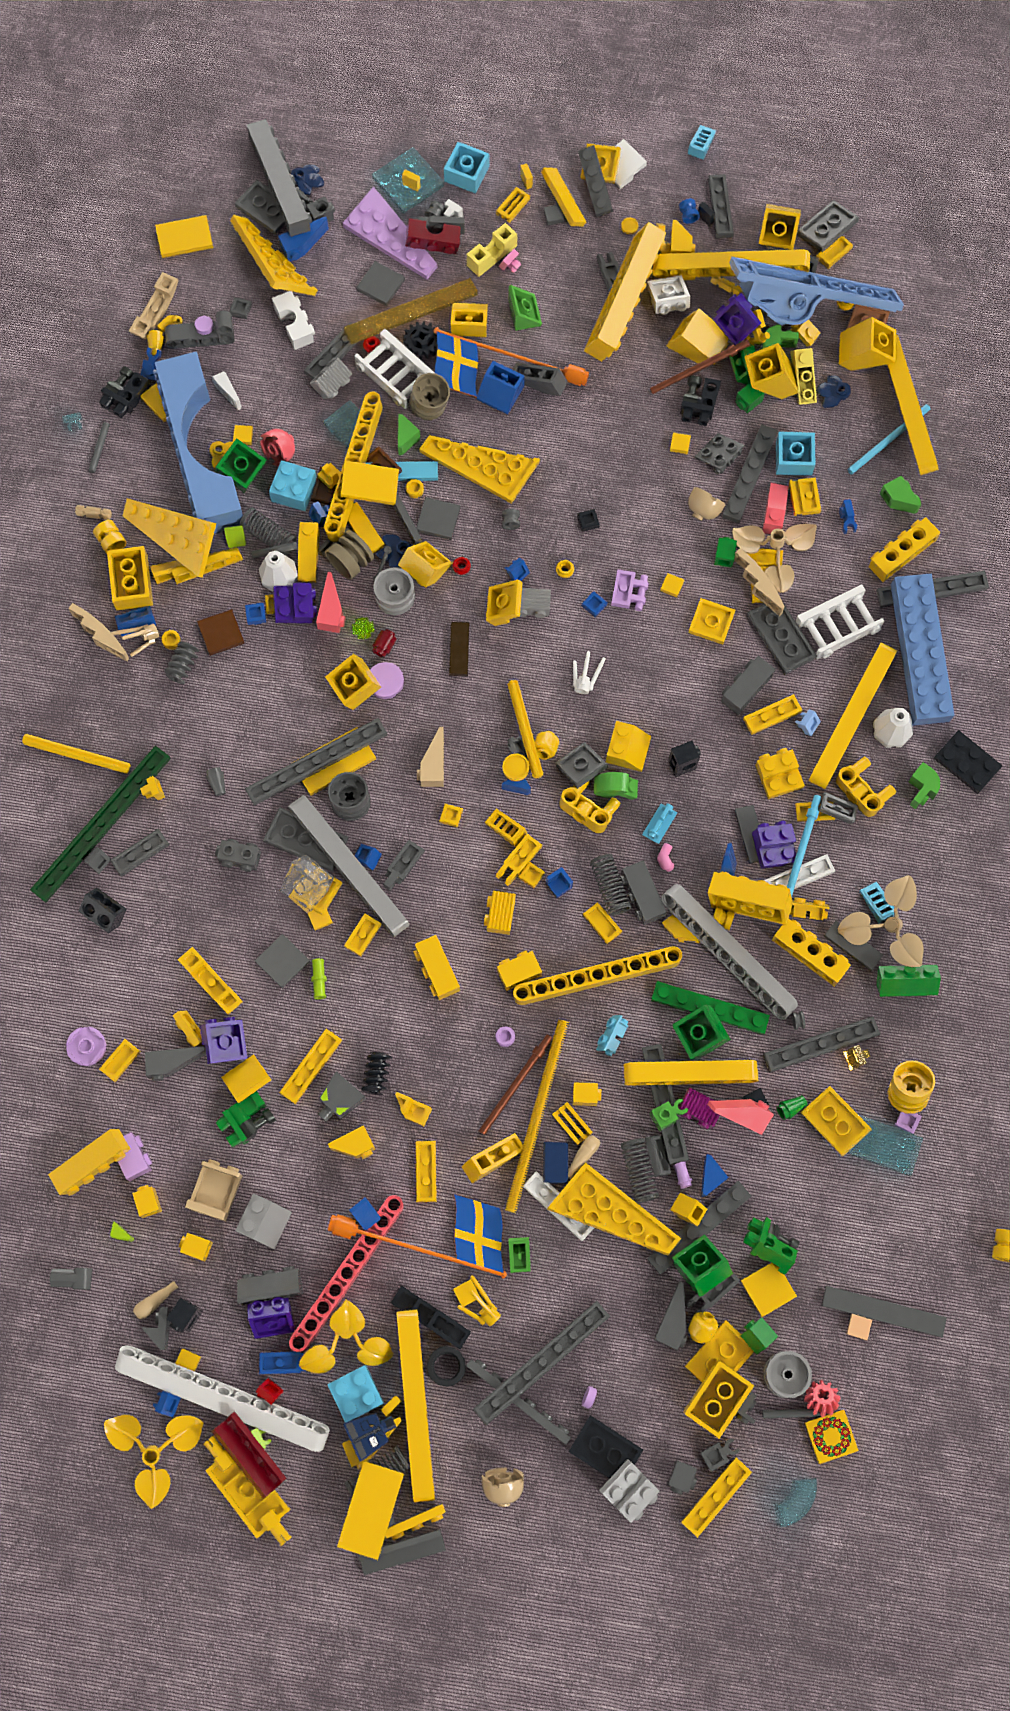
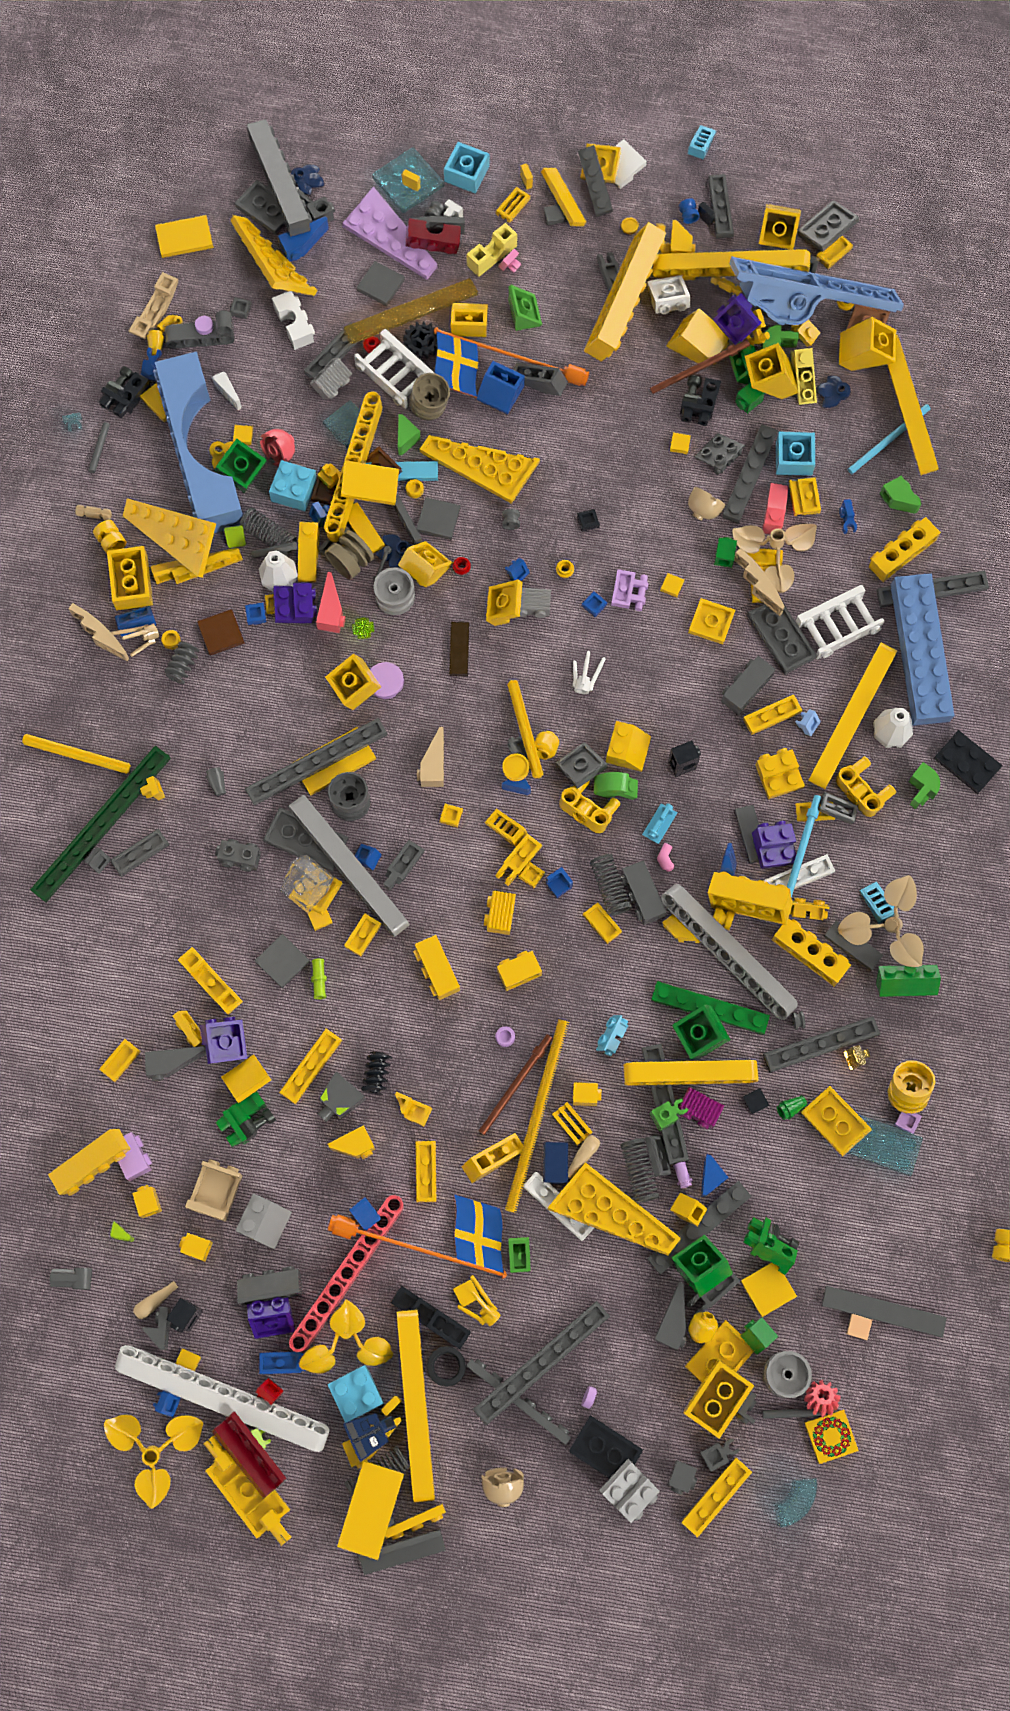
lavender tile [66,1027,106,1066] -> none
black brick [78,887,127,933] -> none
dark red brick [372,629,397,658] -> none
yellow beam [513,946,682,1005] -> none
coral slope [707,1099,774,1135] -> none

